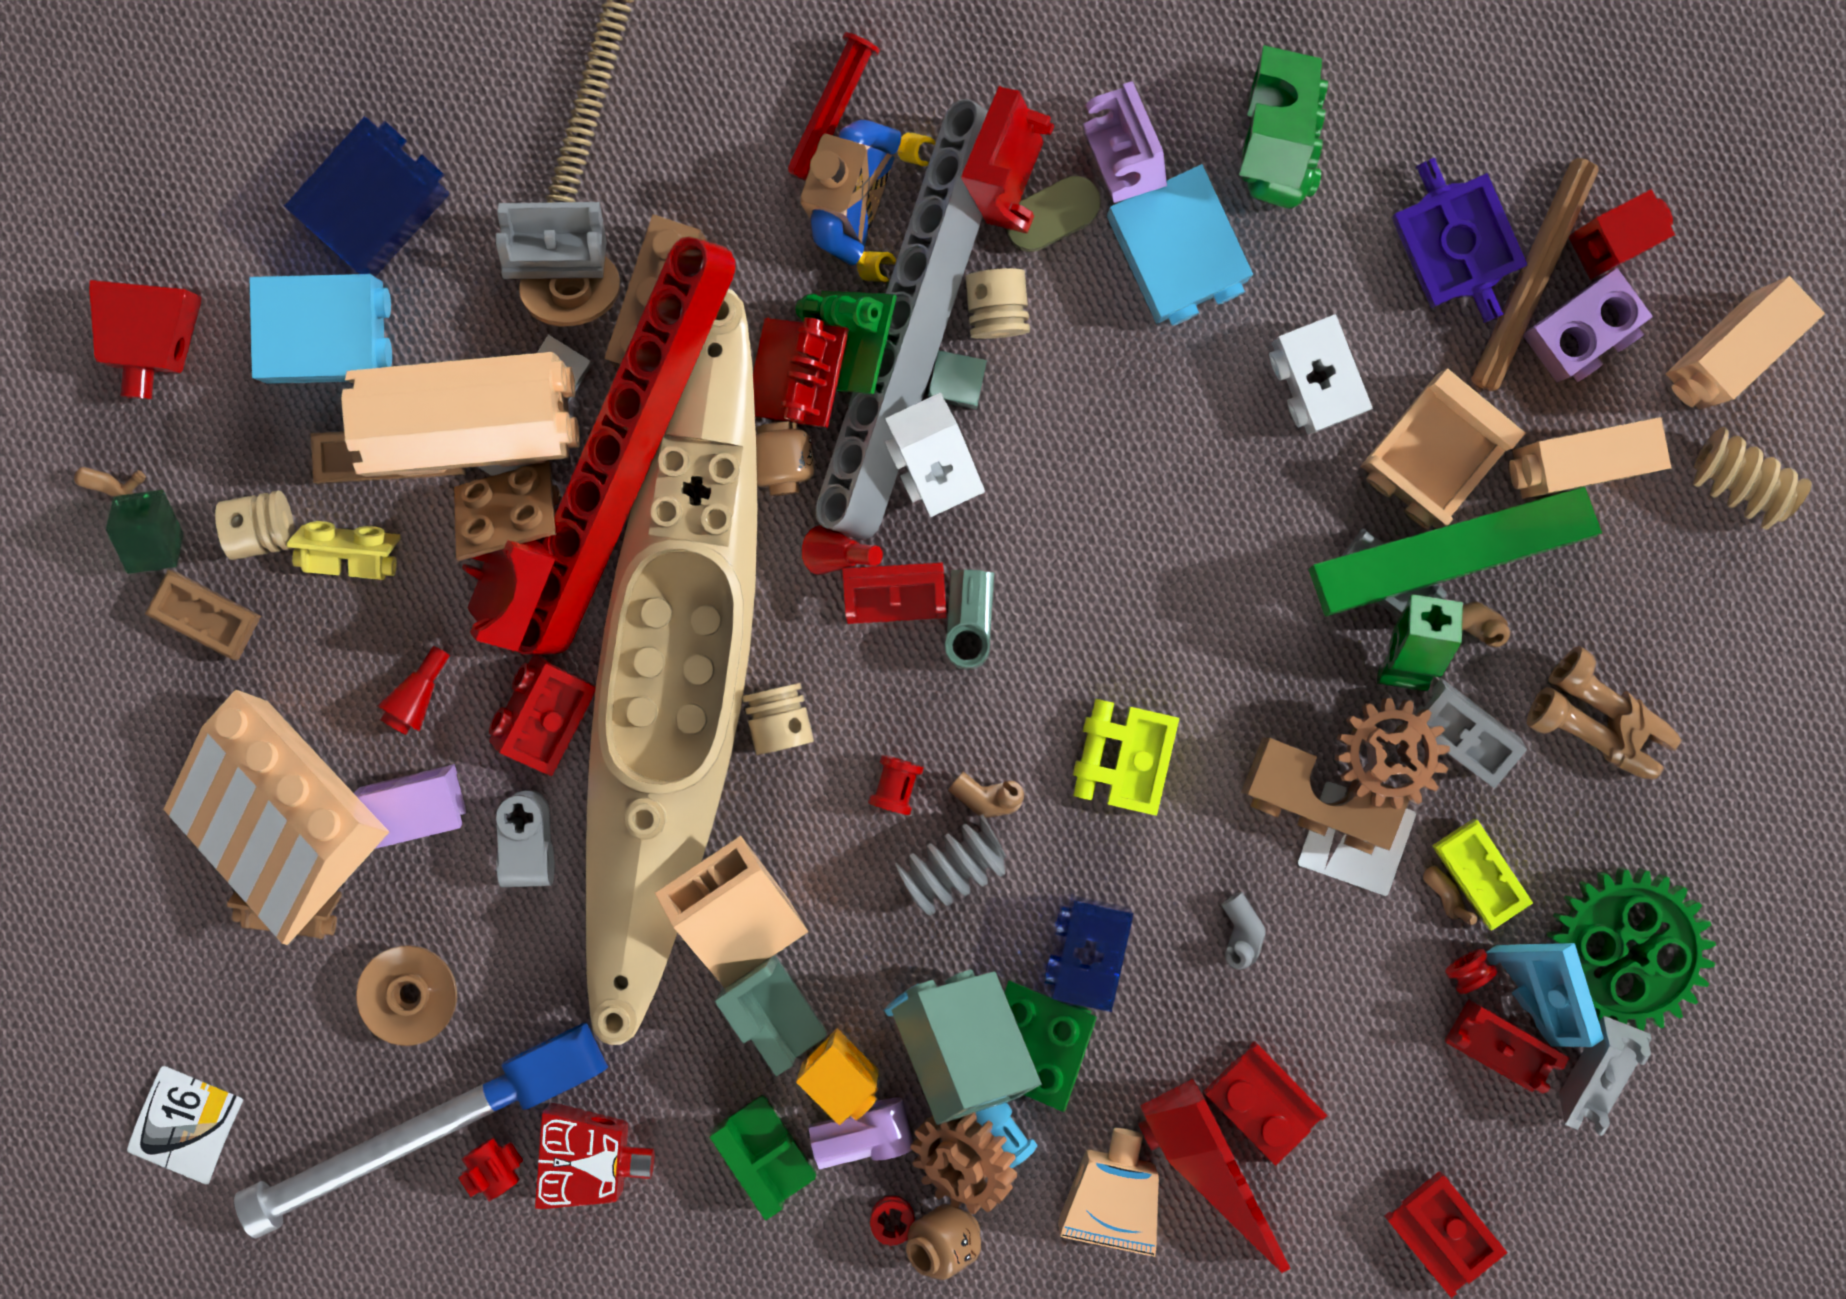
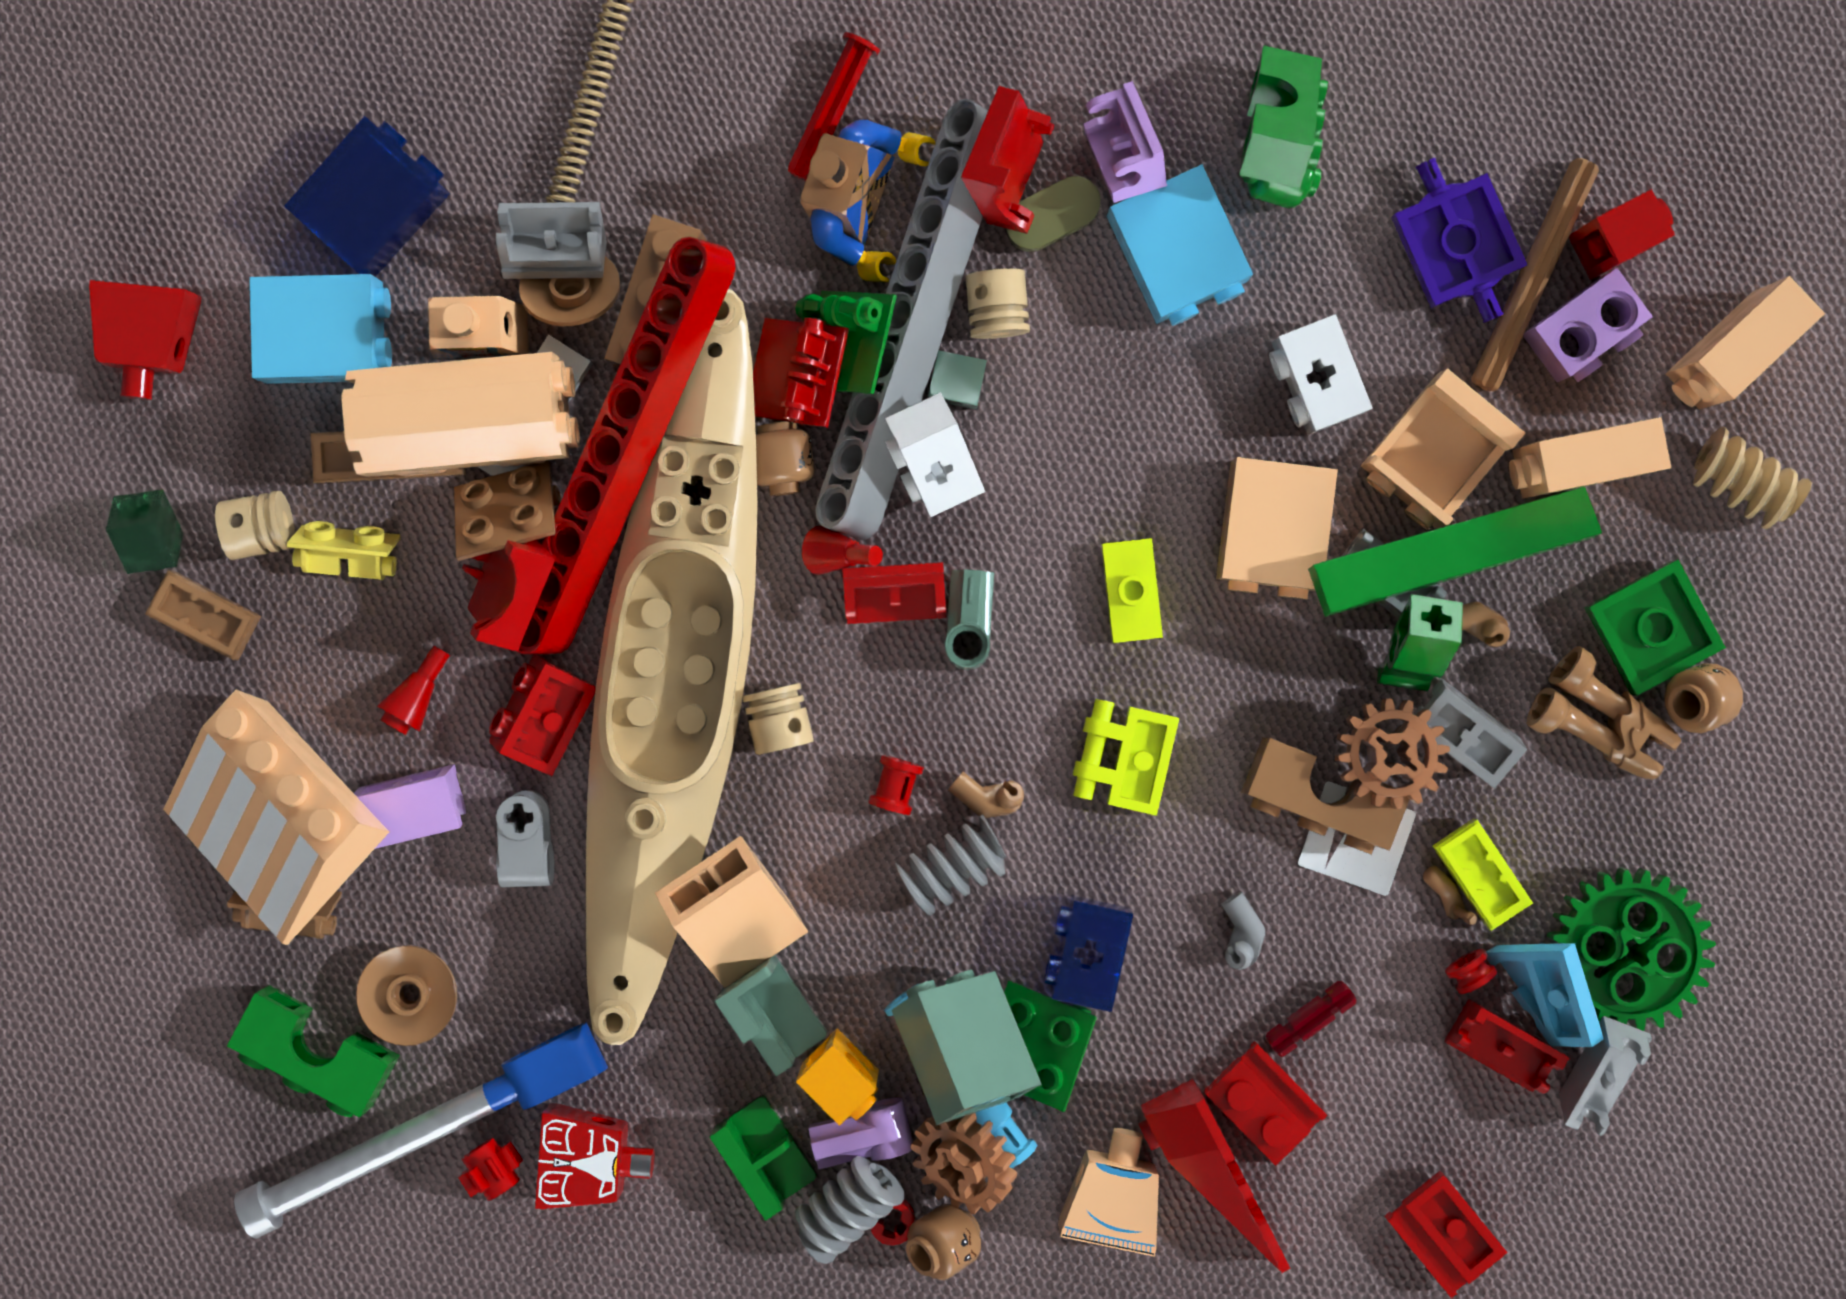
medium nougat piece [74,467,146,500] -> none
sticker [127,1066,243,1184] -> none
none -> green arch [227,985,400,1118]
none -> light nougat torso [428,296,529,359]
none -> light grey piece [795,1156,904,1264]
none -> neon yellow plate [1101,538,1163,643]
none -> light nougat brick [1216,457,1338,600]
none -> dark red axle [1265,981,1357,1057]
none -> green plate [1584,559,1726,696]
none -> medium nougat head [1664,663,1743,733]

